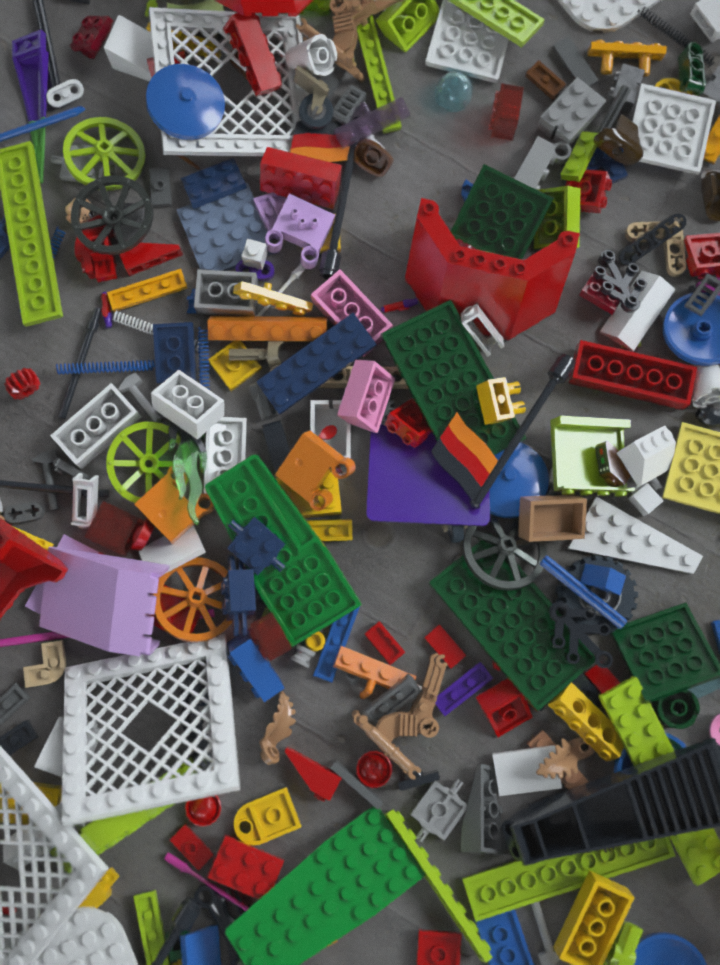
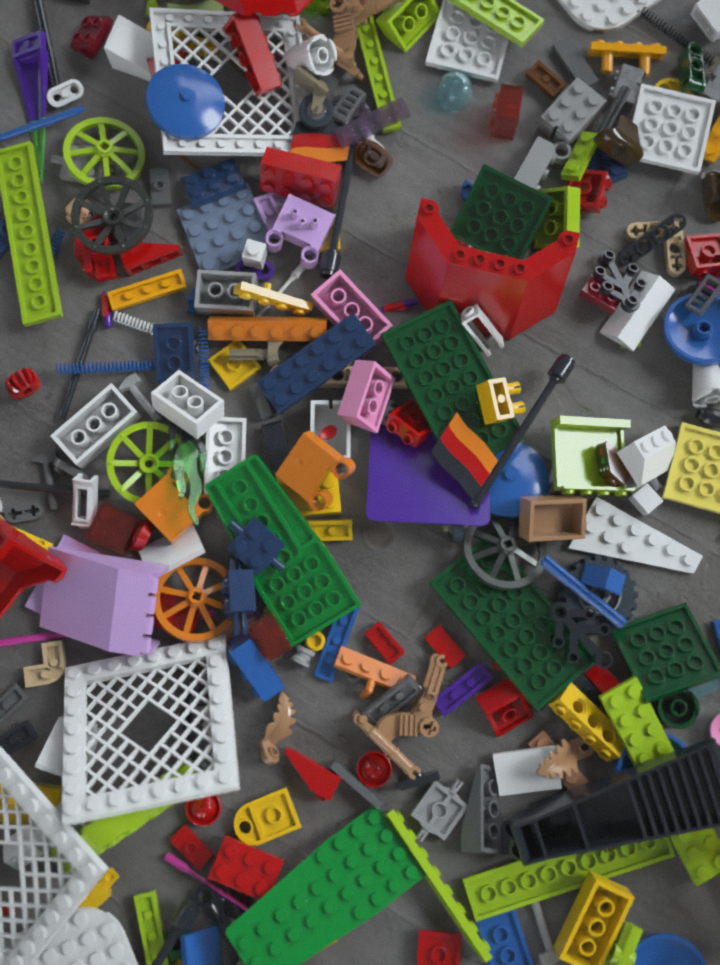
red brick [568,340,697,410] -> none

